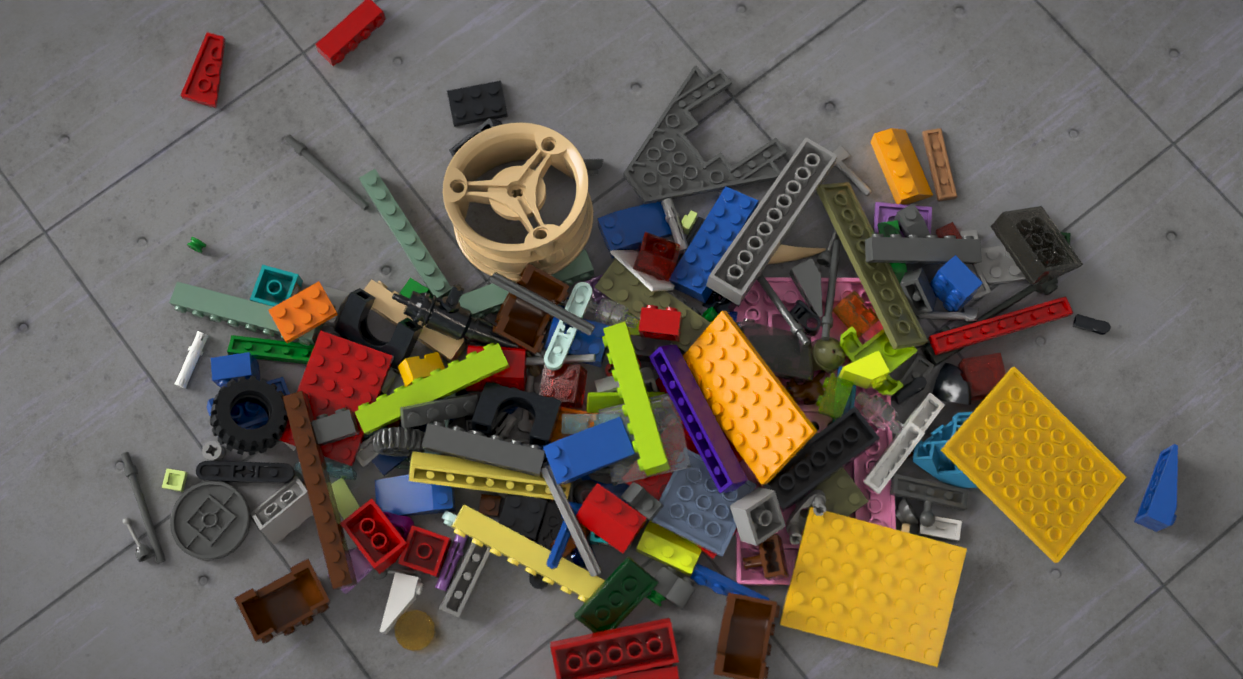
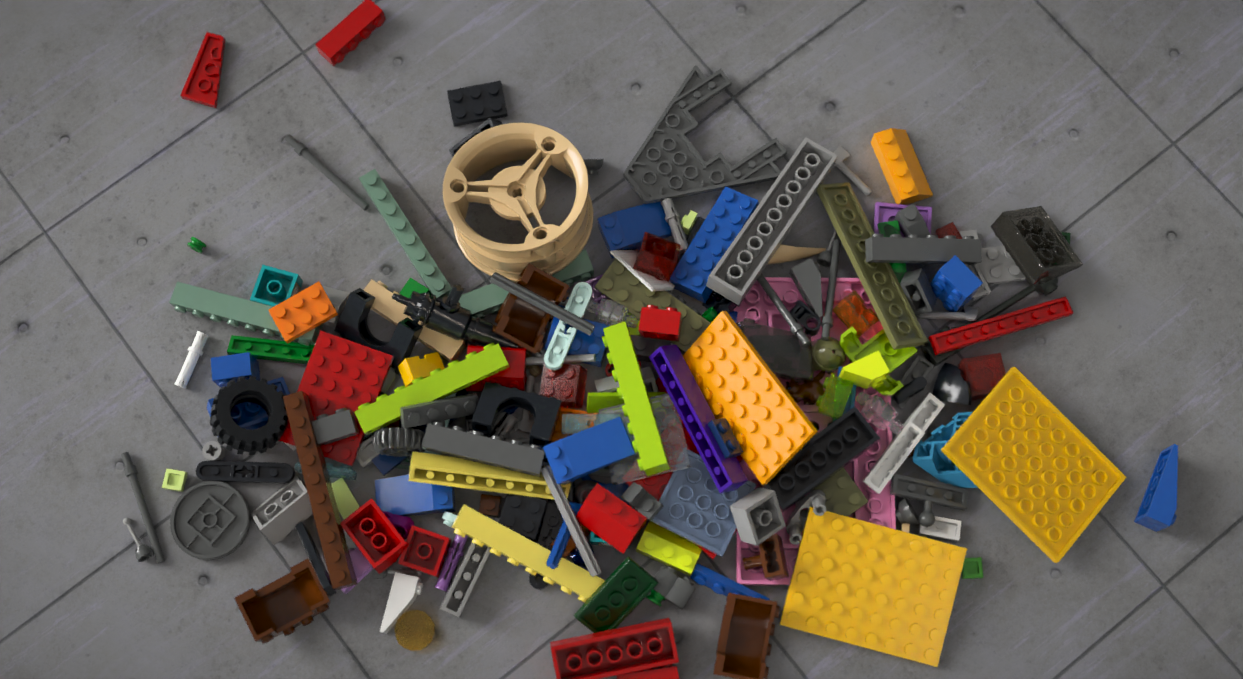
medium nougat tile [922,128,957,202] -> none
black bar [1073,314,1111,335] -> none
none -> black tile [296,522,337,596]
none -> plate [708,418,743,459]
none -> bright green tile [961,557,983,579]

